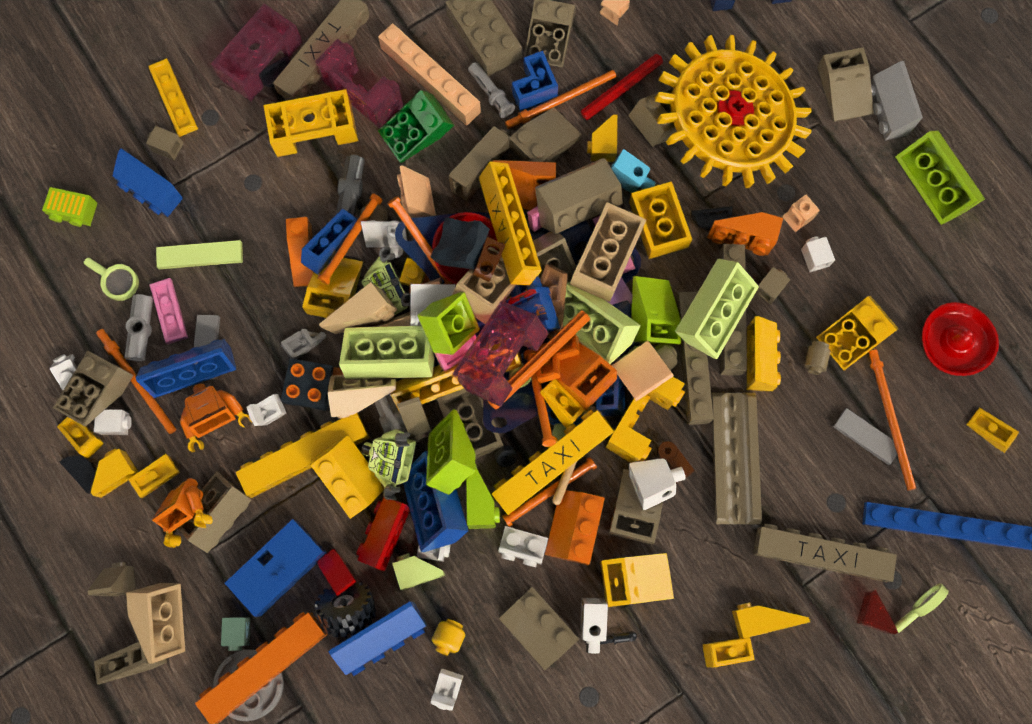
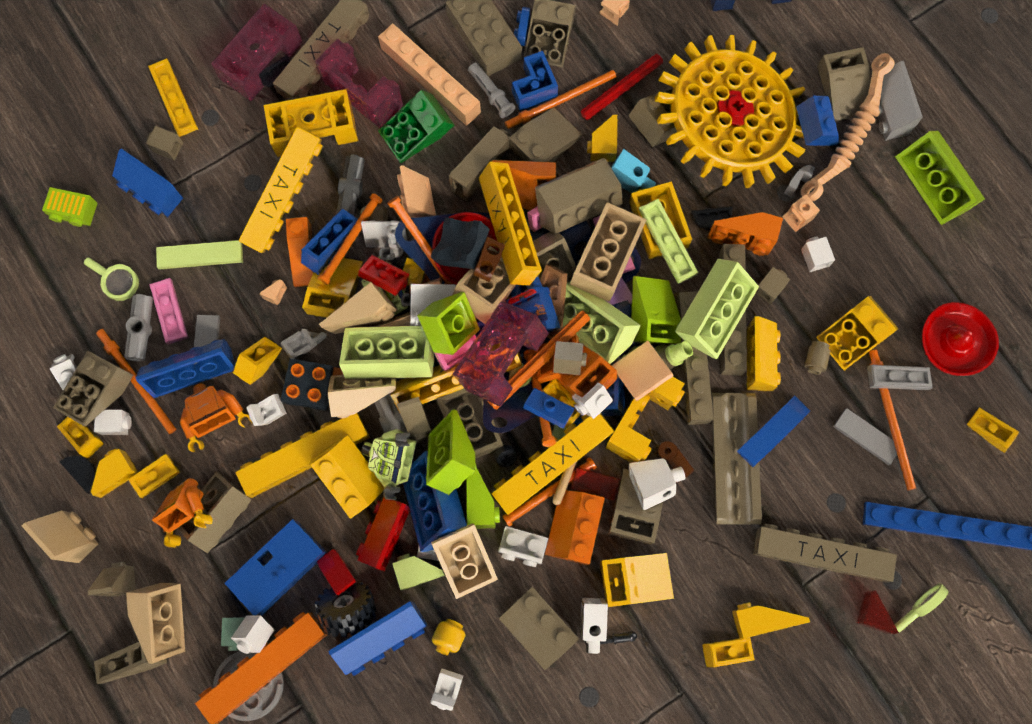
none -> tan slope [22,510,99,563]
none -> white brick [231,615,274,654]
none -> yellow slope [233,337,282,385]
none -> yellow brick [239,127,323,253]
none -> light nougat slope [260,279,287,305]
none -> red bracket [358,255,410,296]
none -> tan slope [431,523,498,599]
none -> blue plate [514,7,531,46]
none -> blue plate [523,388,575,429]
none -> dark tan brick [553,341,587,375]
none -> clear red plate [570,467,619,500]
none -> white bracket [572,383,613,419]
none -> yellowish green tile [639,199,698,284]
none -> yellowish green piece [665,341,693,366]
none -> blue slope [737,396,810,467]
none -> light grey slope [784,165,815,197]
none -> blue slope [796,96,839,146]
none -> light nougat piece [801,53,894,202]
none -> light grey tile [867,365,932,390]

